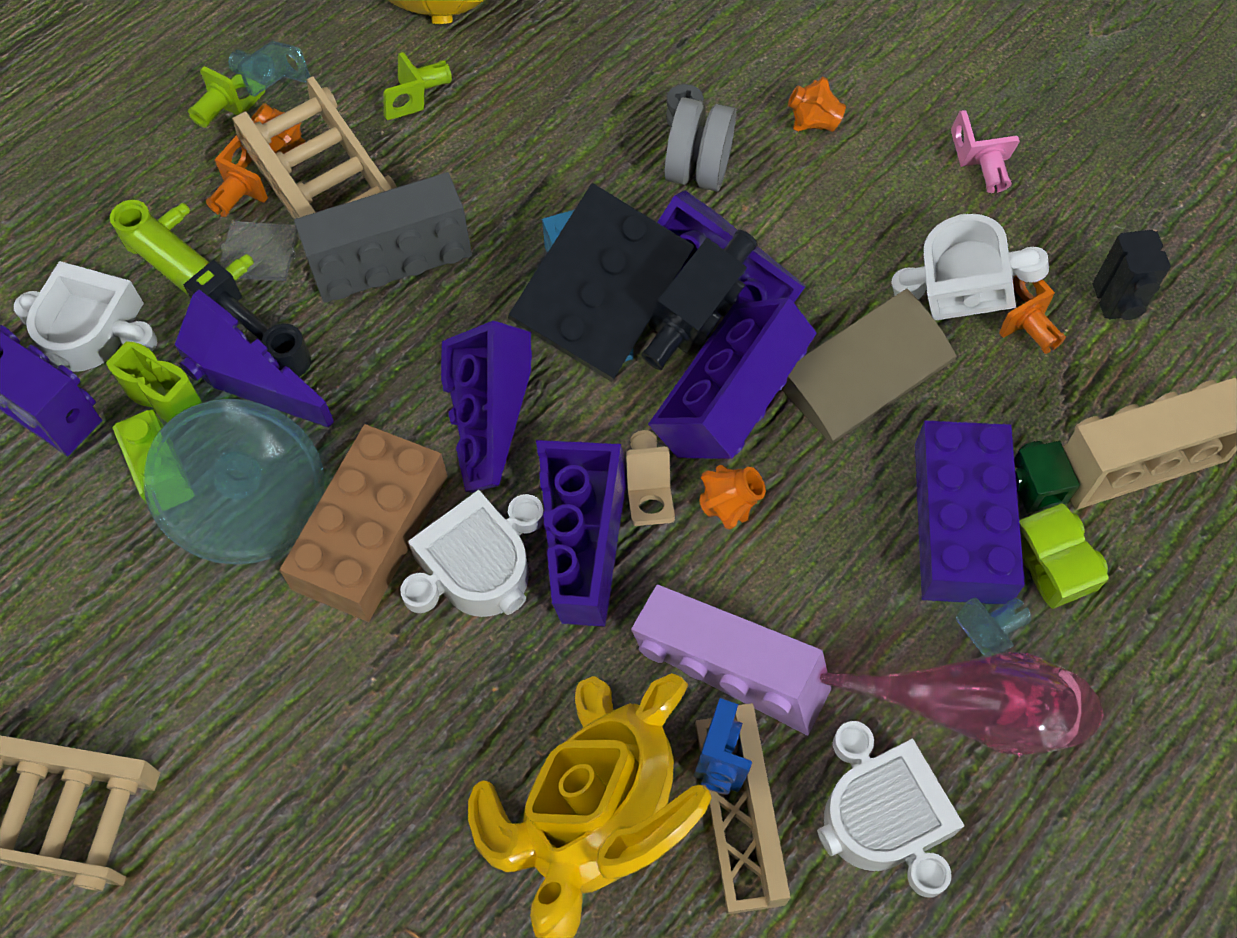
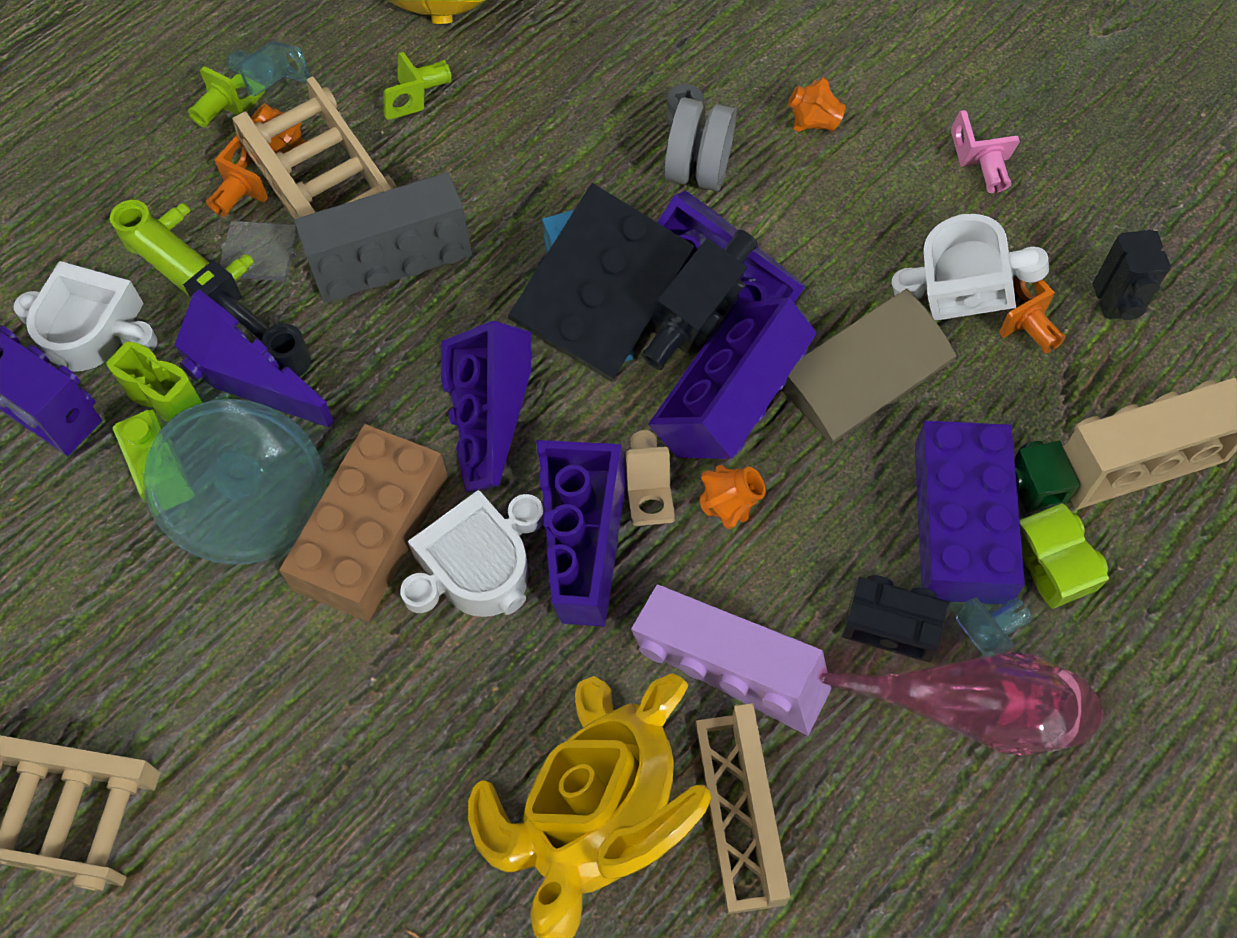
blue bracket [693,698,752,794] -> none
white piece [817,721,964,897] -> none
none -> black brick [842,575,948,663]

